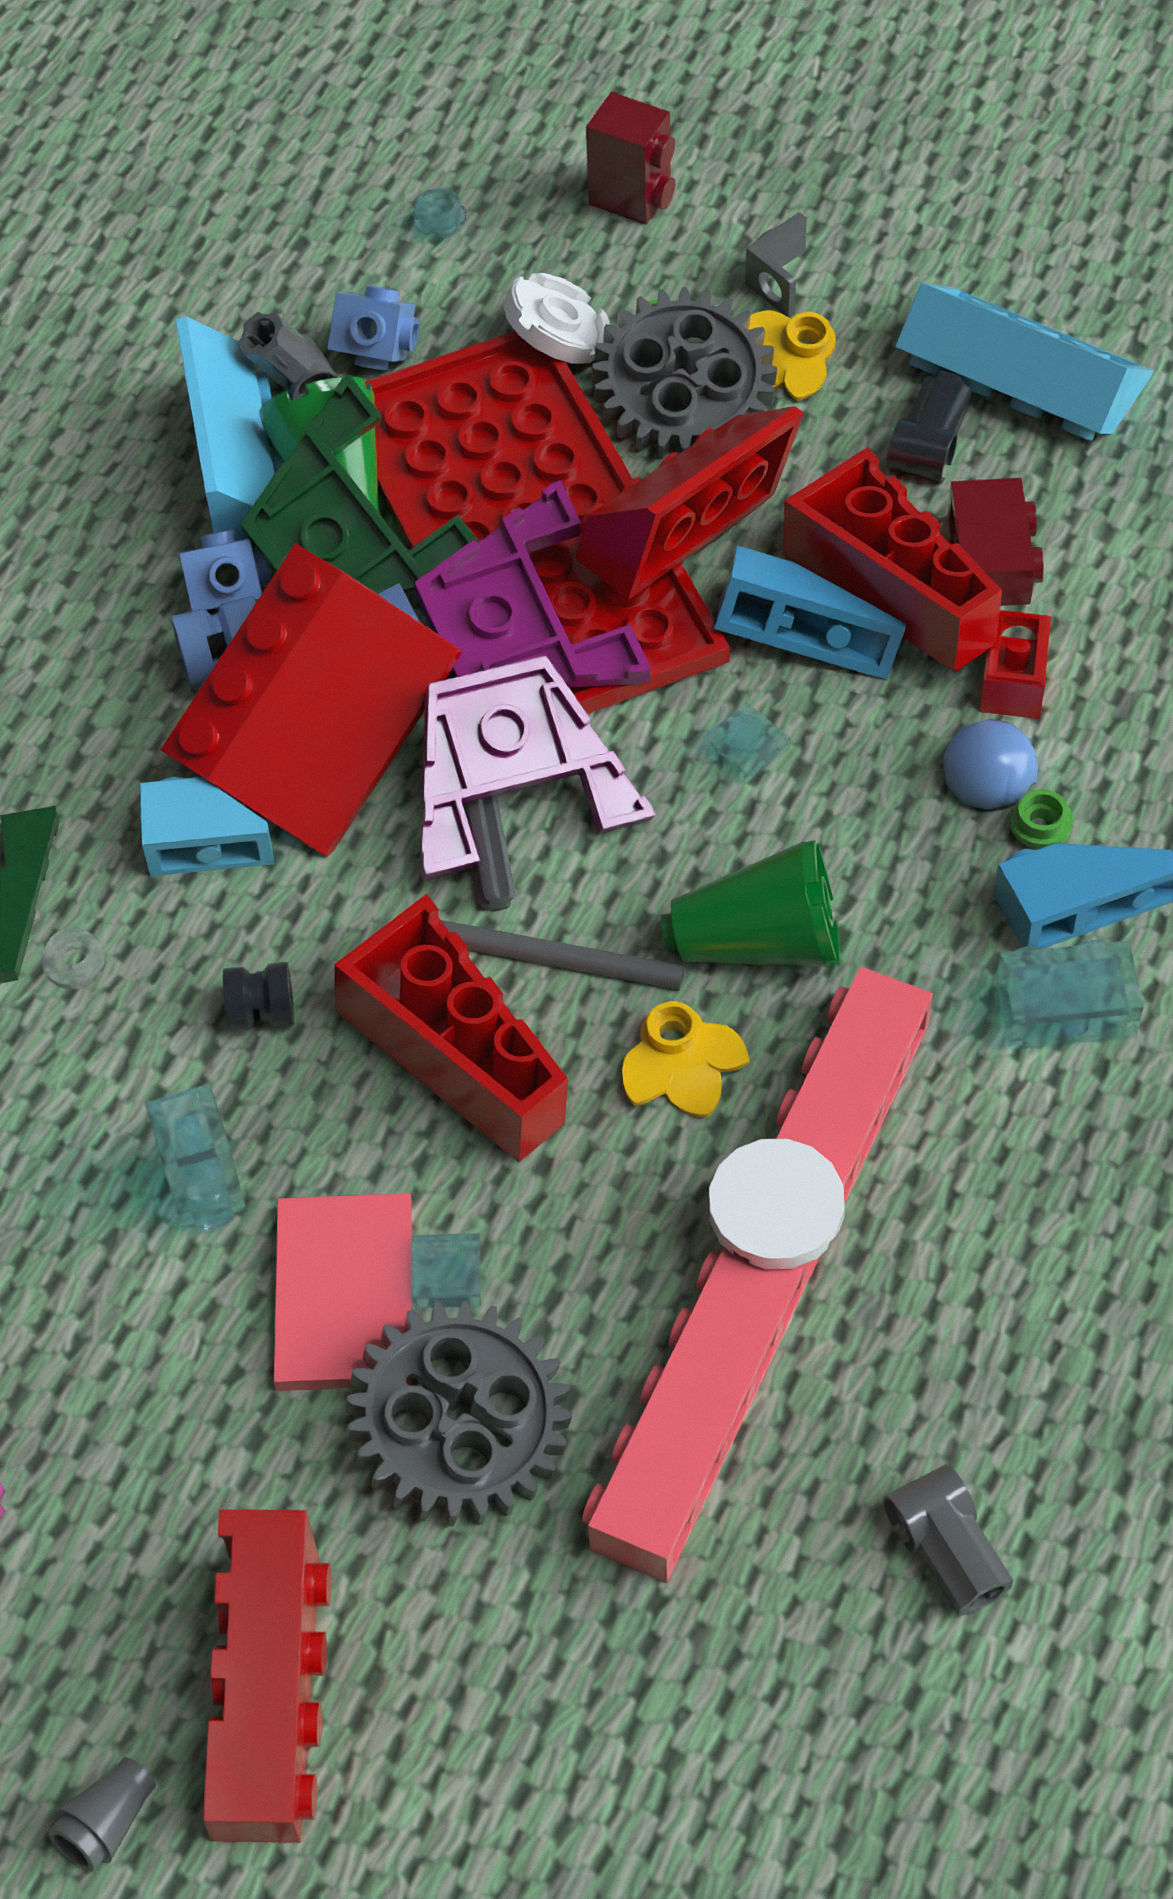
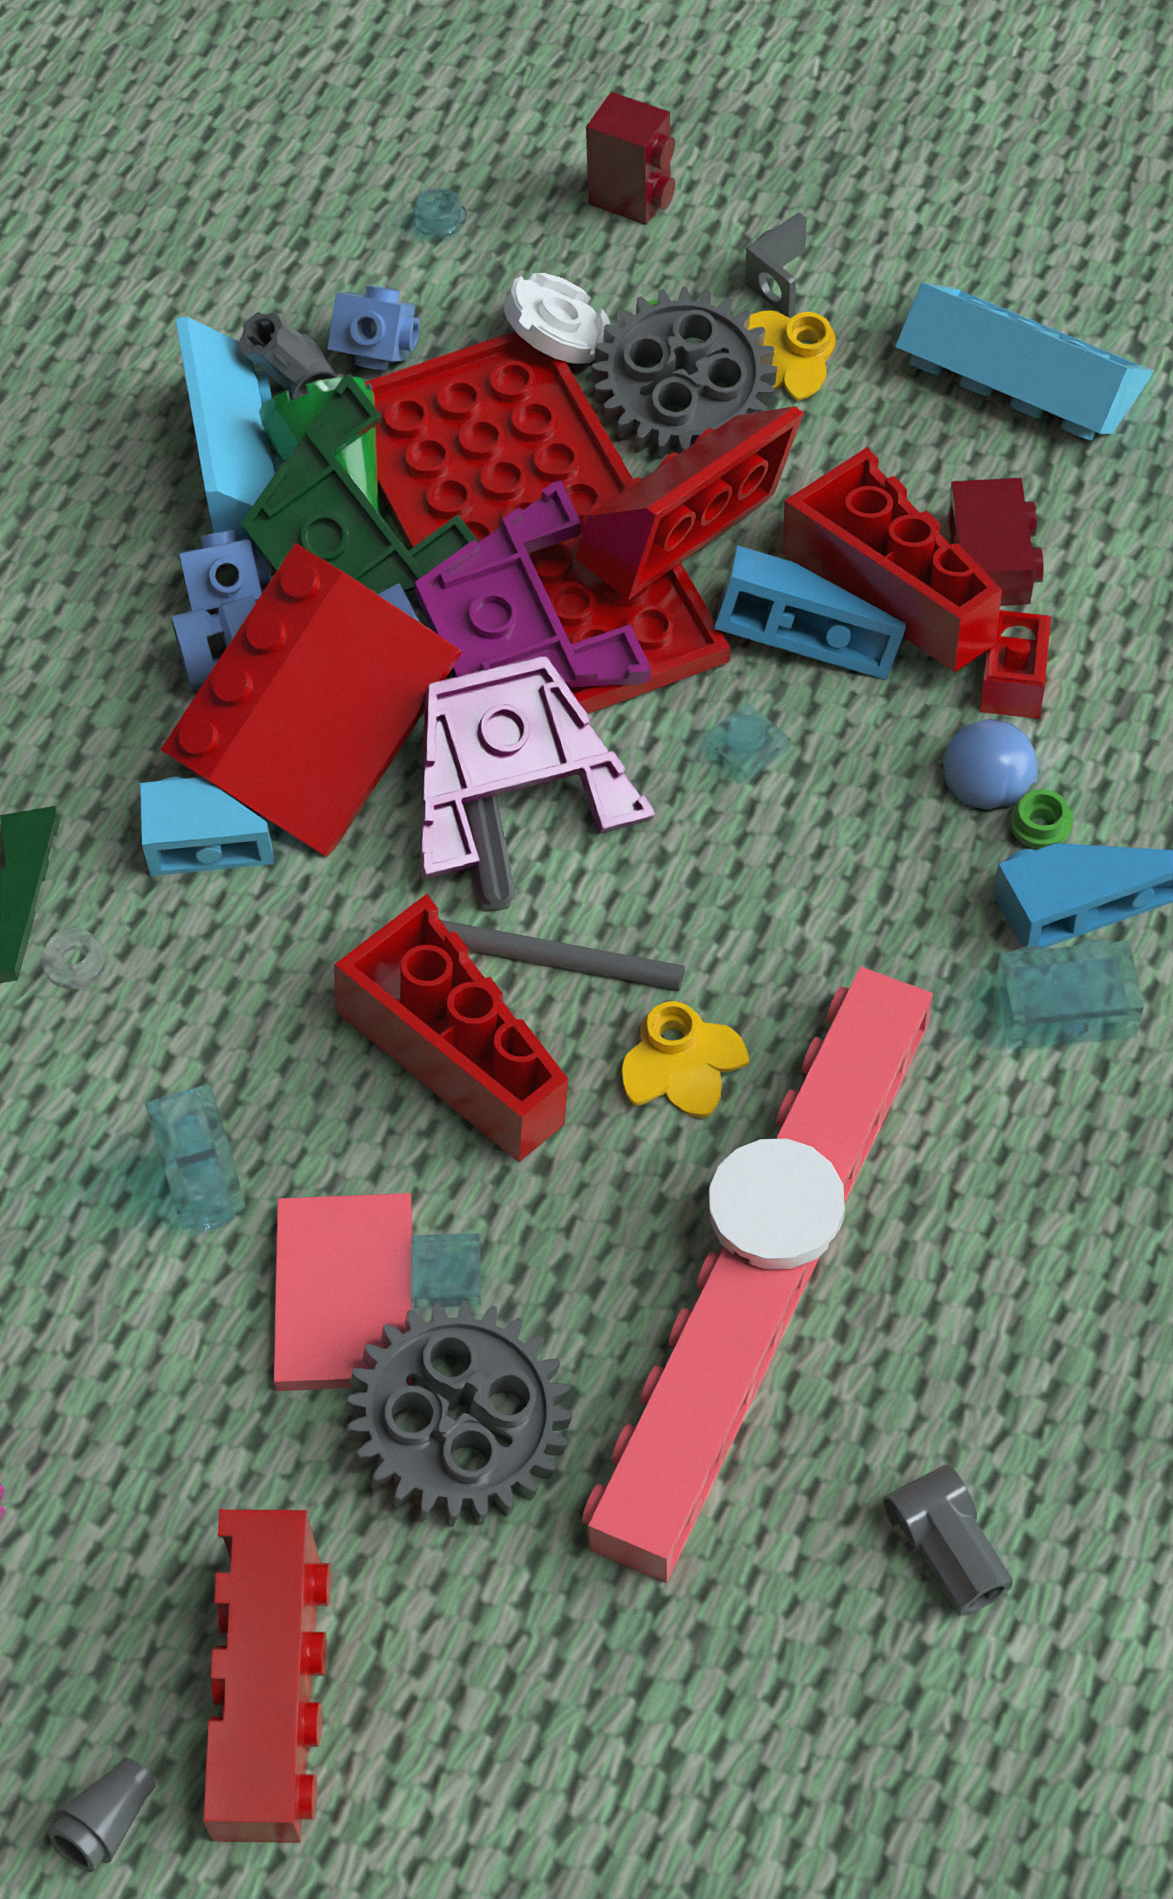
black wheel [223,962,295,1032] -> none
green cone [661,840,841,967] -> none
black piece [886,370,972,483] -> none

